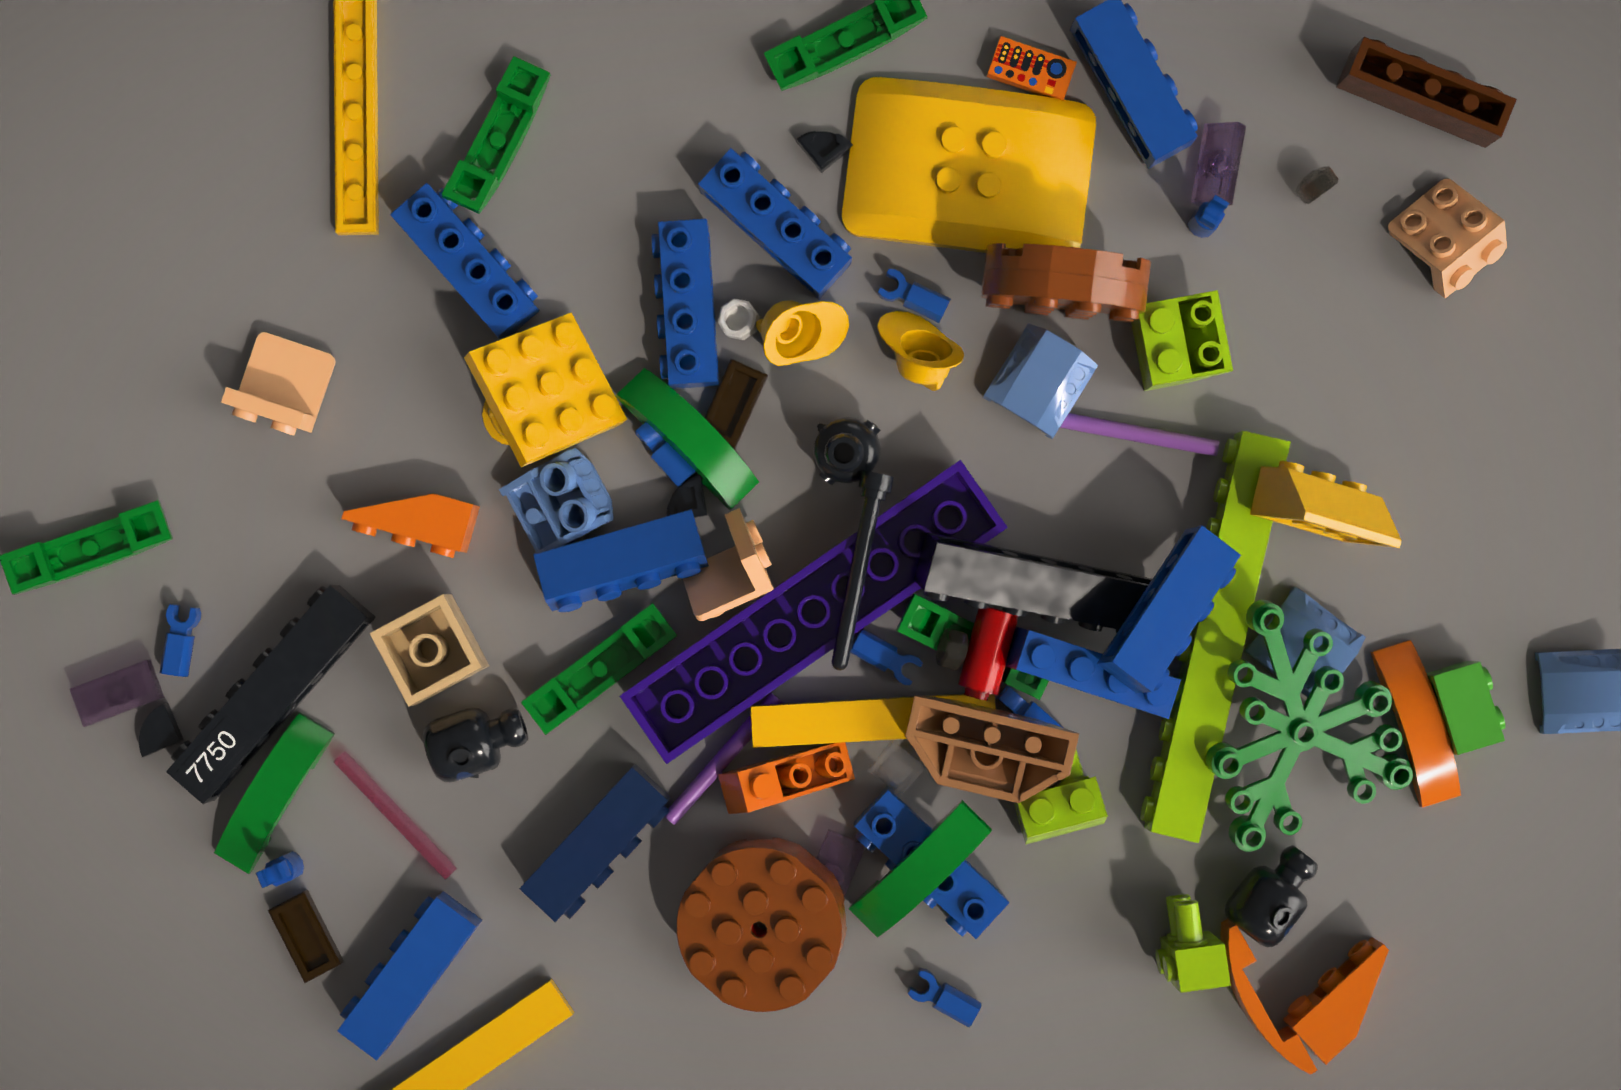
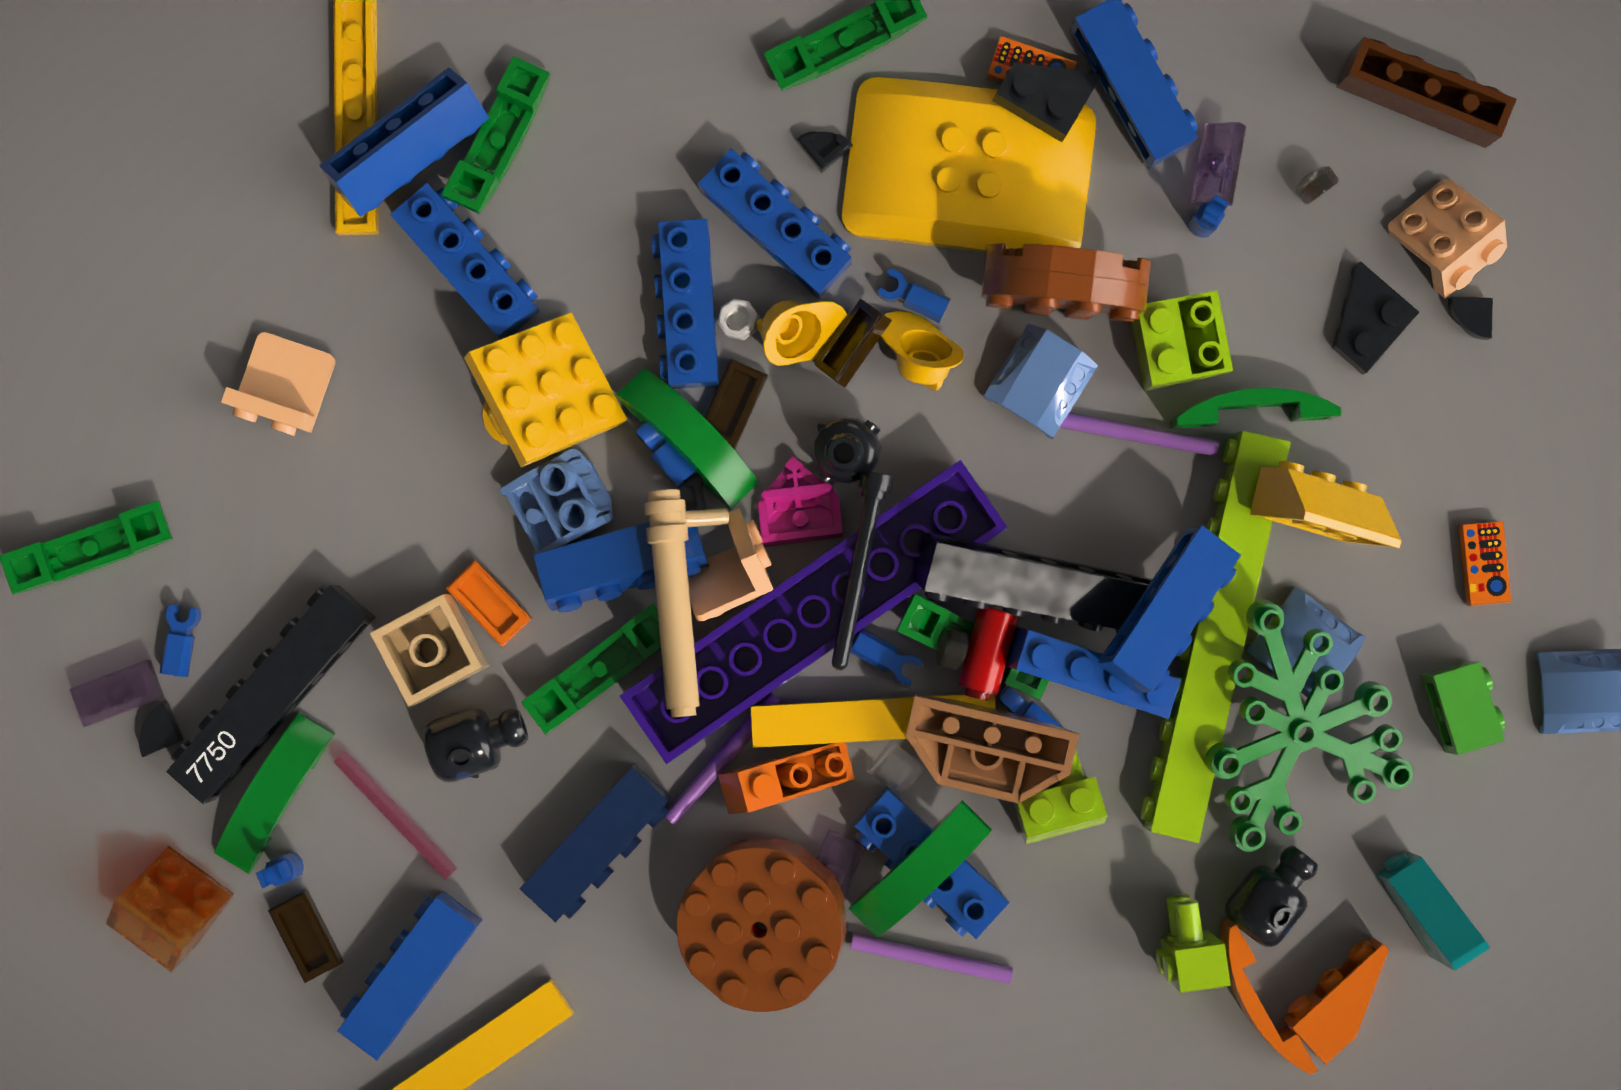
orange slope [341,493,480,558] -> none
blue bar [907,968,981,1027] -> none
orange slope [1370,640,1461,808] -> none
none -> clear orange slope [106,846,234,972]
none -> blue brick [319,67,489,217]
none -> orange tile [446,560,533,647]
none -> tan cylinder [644,489,729,718]
none -> dark pink slope [758,456,843,547]
none -> dark brown tile [815,298,892,388]
none -> medium lavender bar [850,933,1013,984]
none -> black wing [992,62,1101,142]
none -> green slope [1170,388,1342,429]
none -> black wing [1332,261,1419,375]
none -> teal slope [1376,852,1490,971]
none -> black tile [1448,297,1493,340]
none -> tile [1458,521,1511,606]

